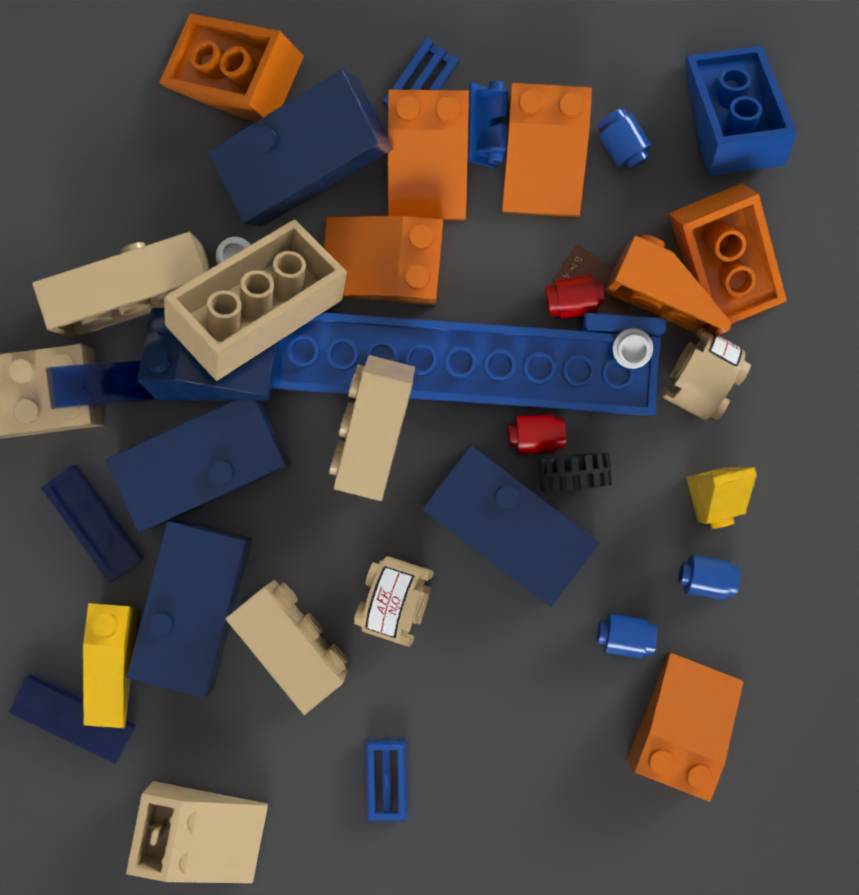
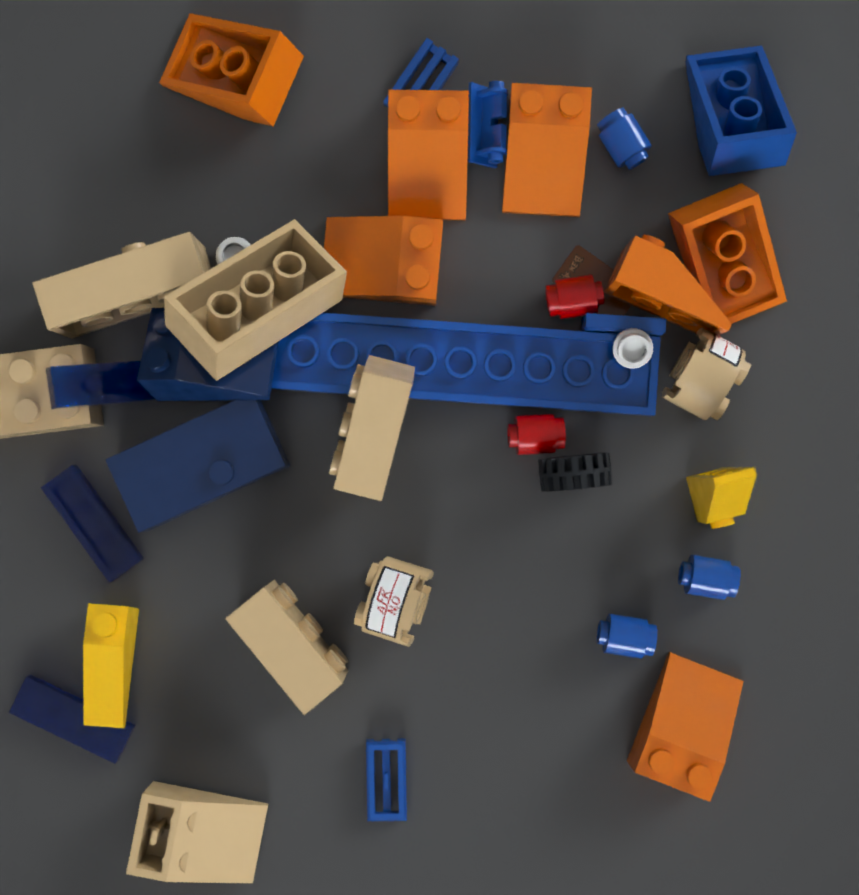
dark blue brick [127,519,252,698] -> none
dark blue brick [208,69,393,227] -> none
dark blue brick [422,445,600,607] -> none

